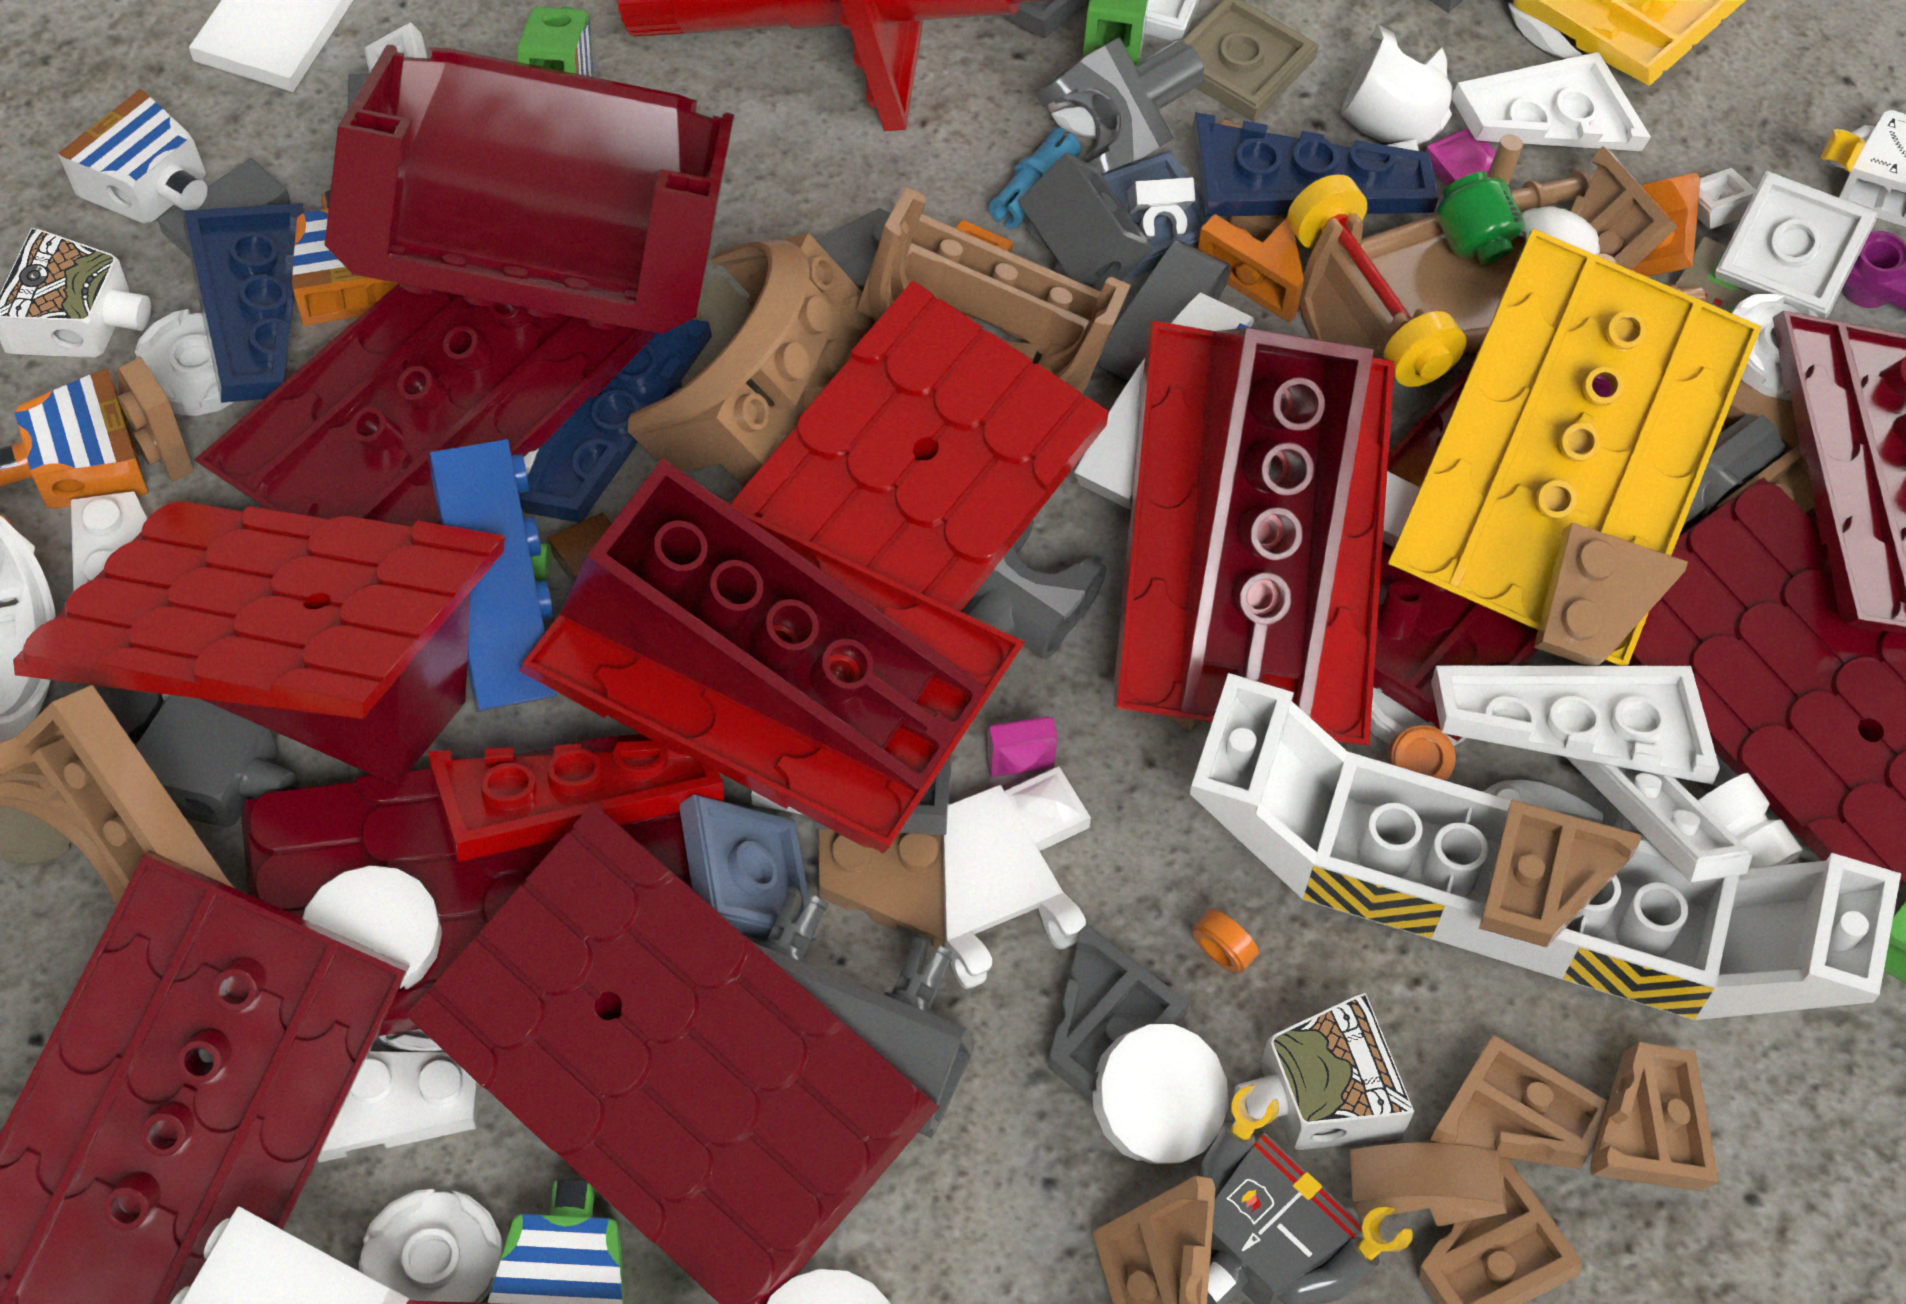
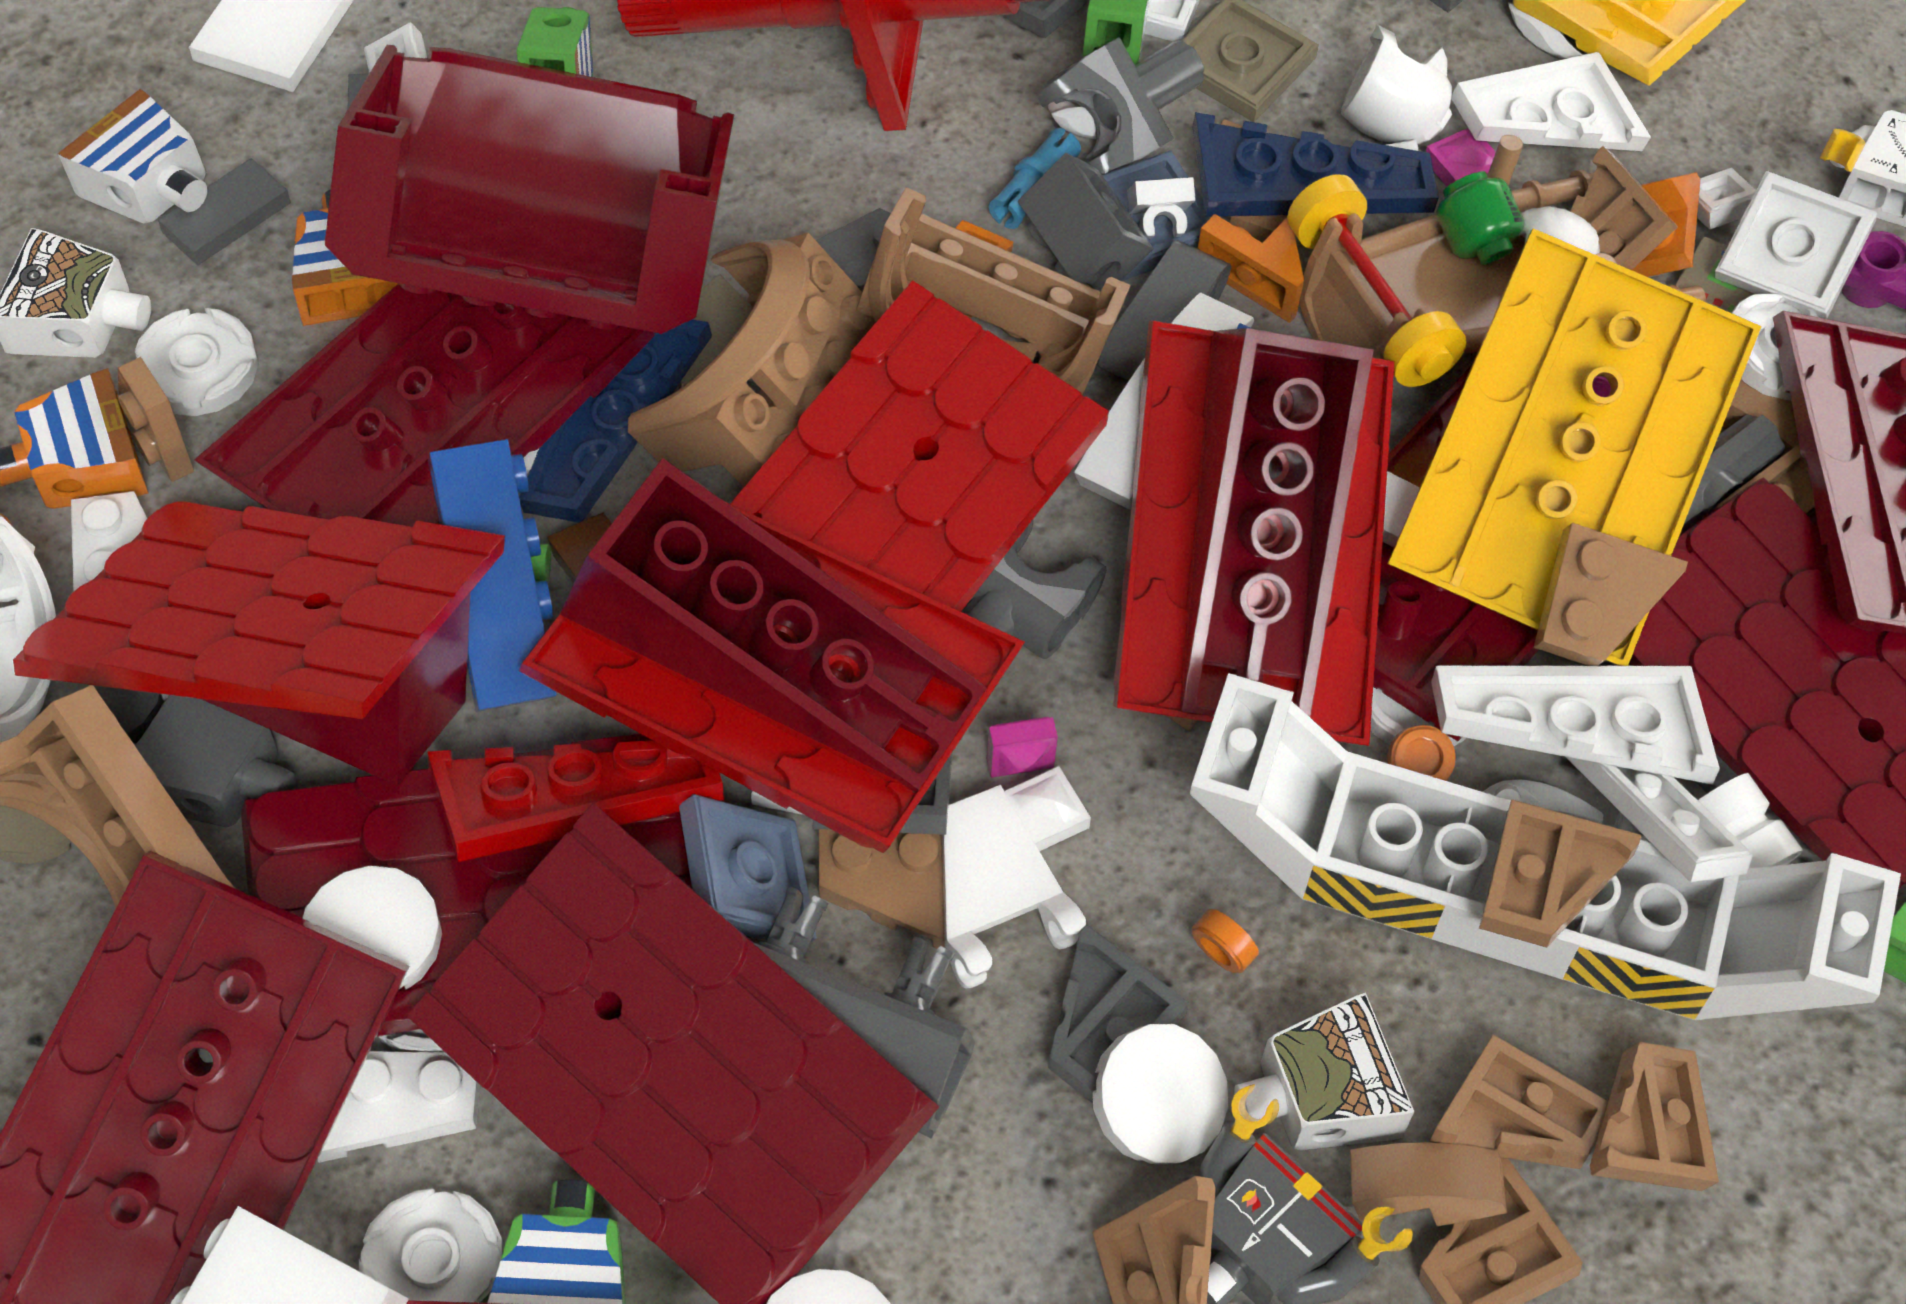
dark blue wing [184,203,303,403] -> none

